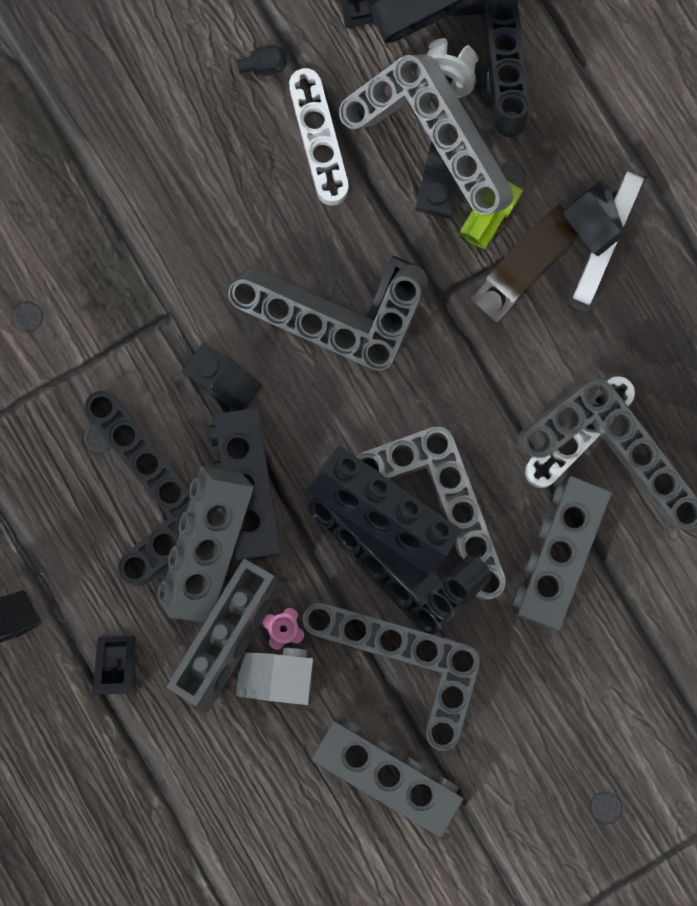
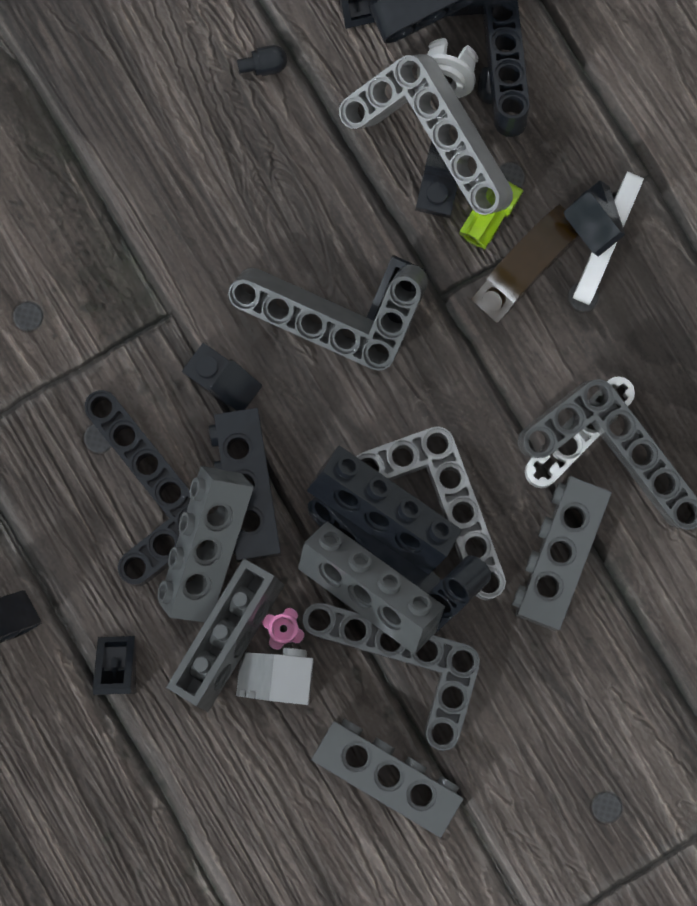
white beam [289,68,348,206] -> none
none -> dark grey brick [298,521,445,654]

